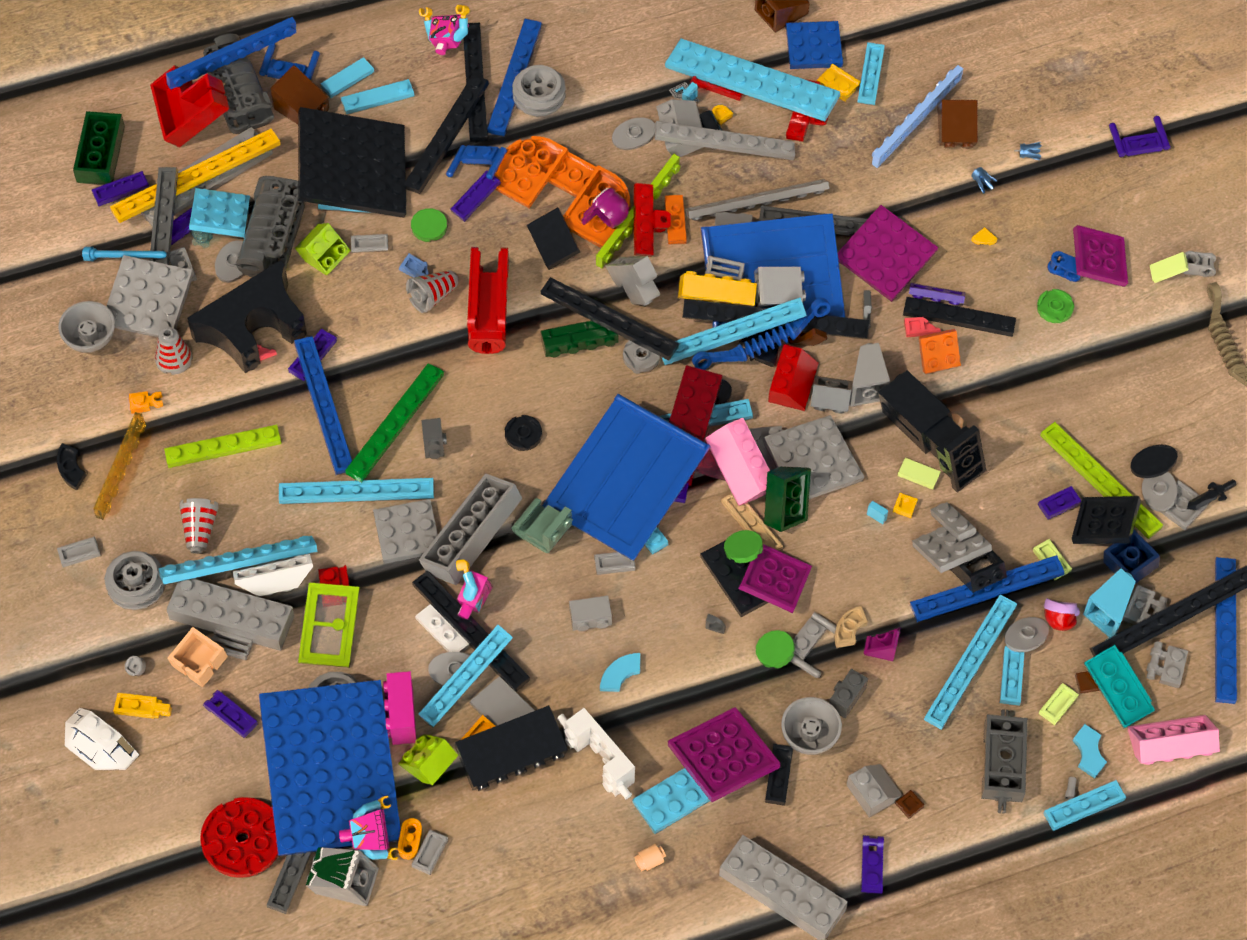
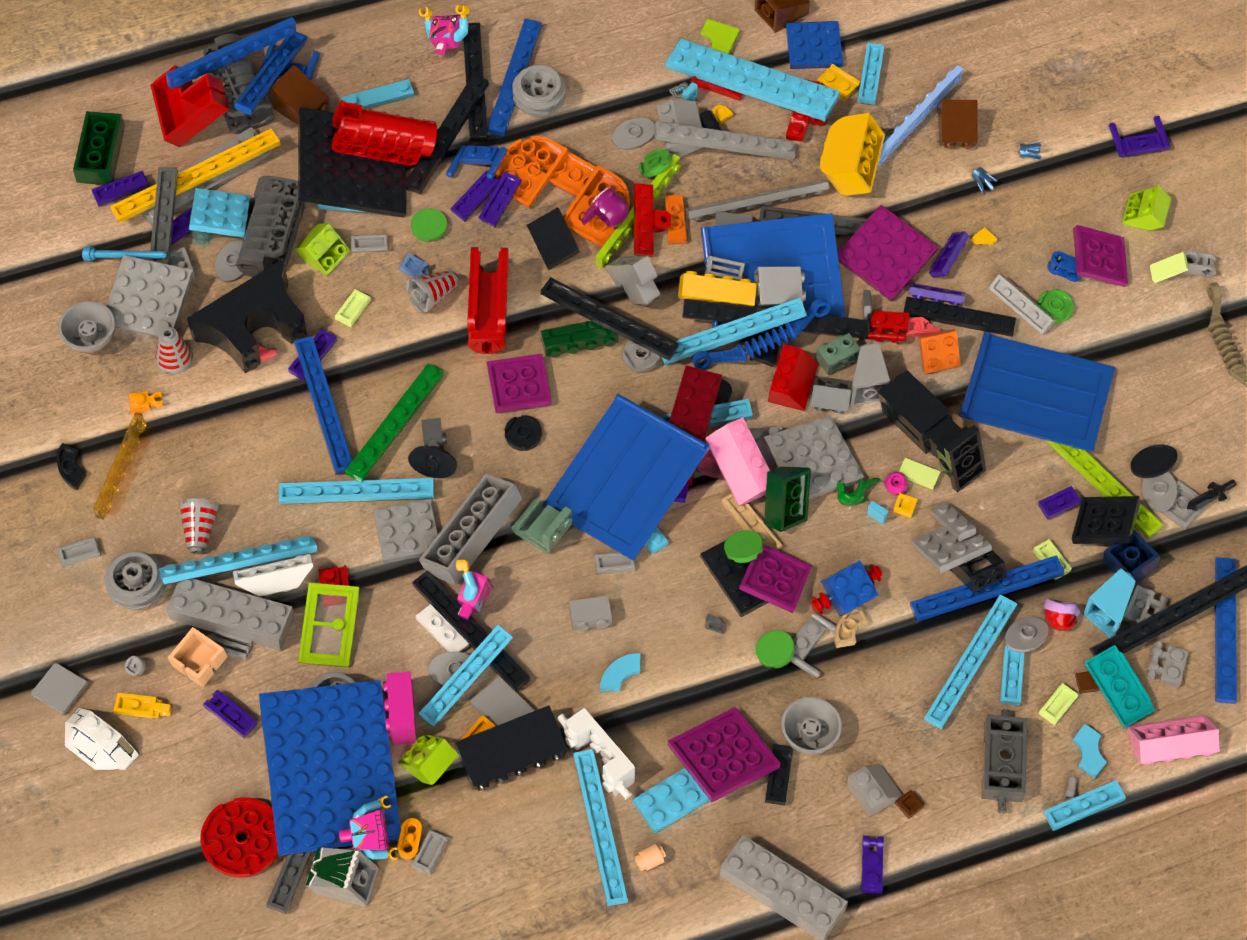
lime plate [164,424,281,468] -> none
medium azure tile [320,57,374,98] -> none
reddish brown slope [788,328,828,346] -> none
dark grey brick [829,668,868,719] -> none
magenta slope [863,627,901,661] -> none
none -> light grey tile [31,662,88,715]
none -> blue plate [234,32,308,115]
none -> red piece [332,100,437,166]
none -> yellowish green tile [335,289,371,327]
none -> black piece [408,446,457,478]
none -> dark purple plate [478,172,522,228]
none -> magenta plate [487,354,552,413]
none -> medium azure plate [573,749,628,907]
none -> bright green tile [638,149,672,178]
none -> lime tile [701,18,740,54]
none -> blue brick [811,561,882,615]
none -> sand green brick [816,333,860,375]
none -> yellow brick [820,113,885,196]
none -> green piece [837,478,881,506]
none -> red plate [868,310,910,343]
none -> dark pink plate [884,471,909,495]
none -> dark purple plate [929,231,969,278]
none -> blue door [959,331,1115,452]
none -> light grey plate [988,274,1055,335]
none -> lime slope [1122,186,1171,231]

